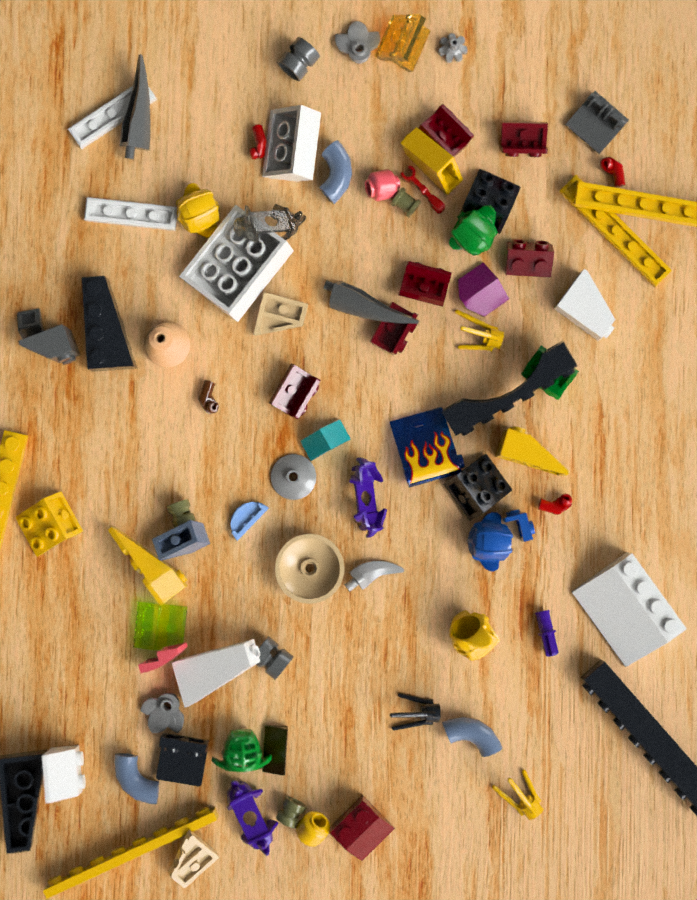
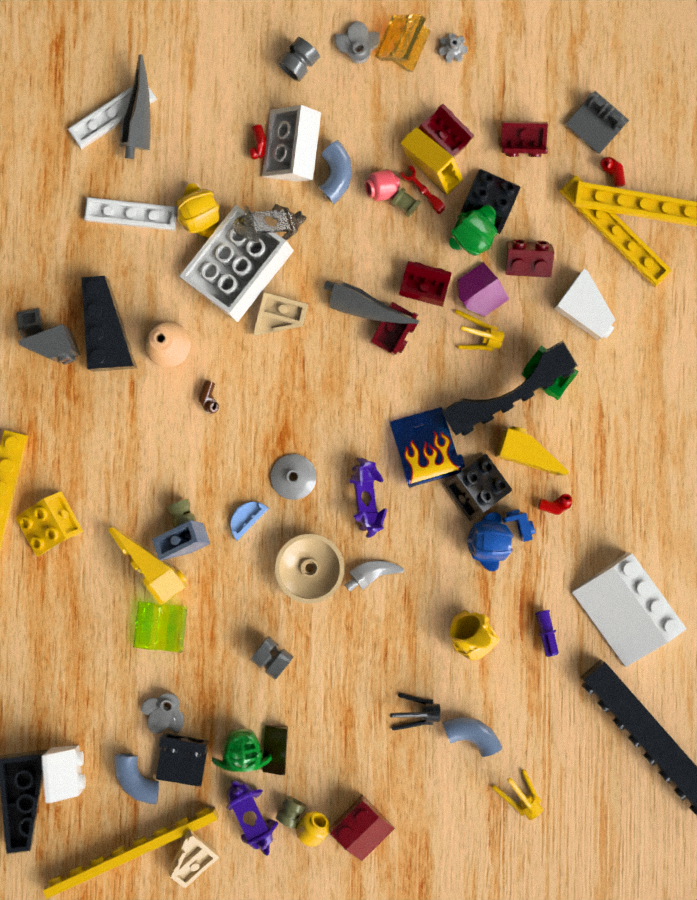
coral slope [138,642,188,674] -> none
white slope [172,639,260,708] -> none
bracket [269,364,321,420] -> none
teal slope [300,420,351,461] -> none

